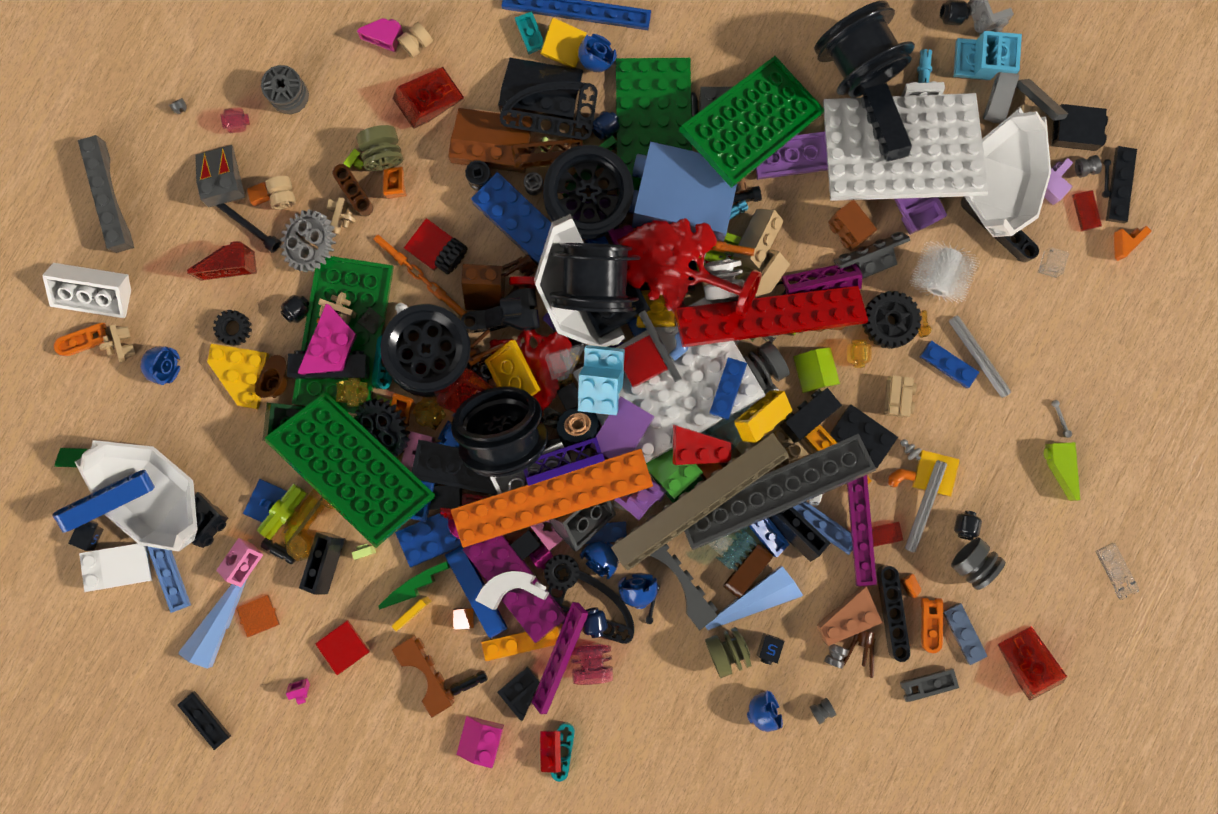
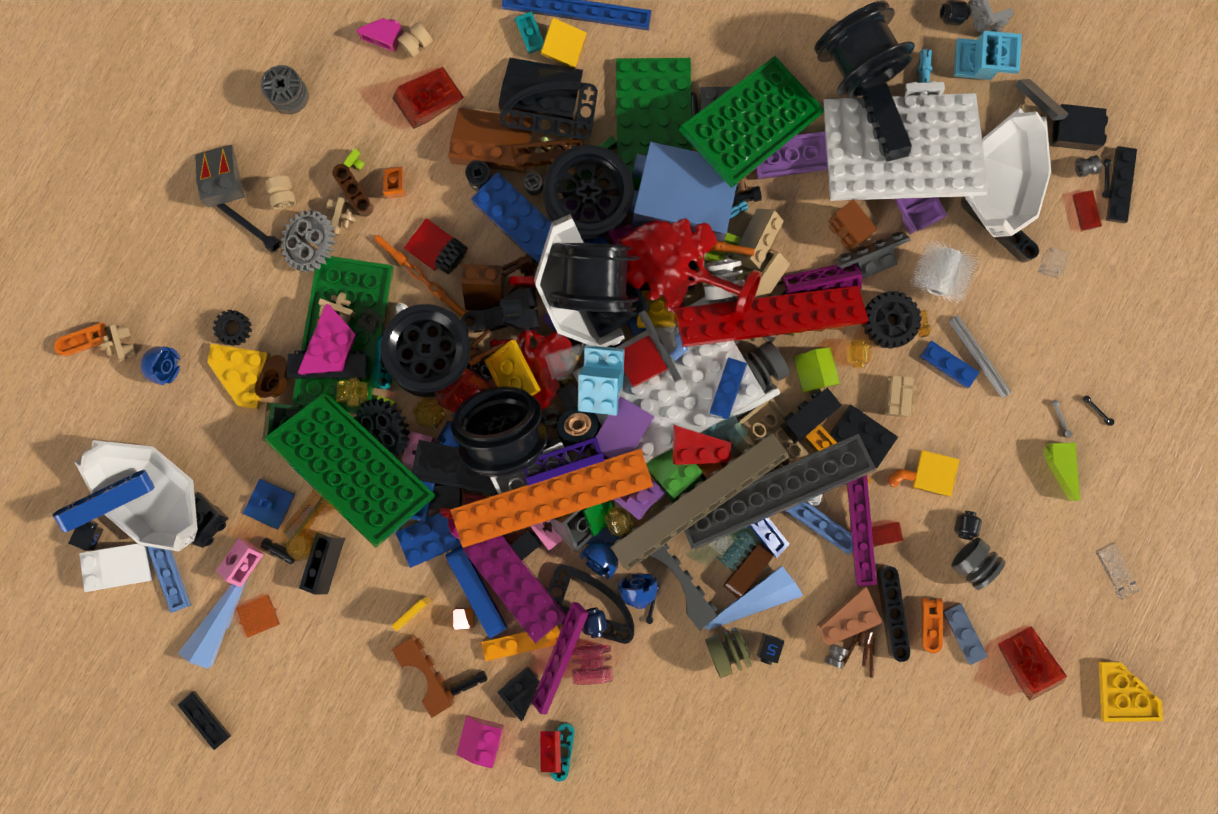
white slope [42,263,131,318] -> none
green slope [54,448,88,468] -> none
dark grey arch [78,135,134,253] -> none
dark grey hinge [169,98,187,114] -> none
clear red slope [187,241,257,281] -> none
clear pink head [220,107,250,134] -> none
orange slope [247,182,270,206] -> none
lime piece [257,484,308,540] -> none
black head [280,295,309,323] -> none
dark pink tile [286,678,310,705] -> none
red tile [315,620,370,675] -> none
yellowish green plate [352,544,376,560] -> none
olive wheel [356,125,404,171] -> none
green slope [378,561,451,610] -> none
orange slope [391,393,416,430] -> none
white arch [476,571,549,610] -> none
dark pink tile [529,544,553,570] -> none
black tyre [544,554,579,590] -> none
blue cylinder [578,34,617,73] -> none
dark blue head [592,111,620,140] -> none
yellow brick [734,390,792,443] -> none
blue cylinder [747,690,783,732] -> none
black brick [768,507,831,562] -> none
dark grey wheel [810,698,837,725] -> none
light grey hair [900,439,922,461] -> none
orange slope [900,574,921,598] -> none
dark grey plate [900,668,959,702] -> none
light grey axle [905,460,947,552] -> none
light grey beam [983,72,1019,124] -> none
lavender brick [1044,158,1073,205] -> none
orange slope [1114,226,1152,261] -> none
none -> green piece [582,501,616,536]
none -> clear yellow head [605,506,633,537]
none -> black hinge [1083,395,1114,426]
none -> yellow plate [1098,661,1163,722]

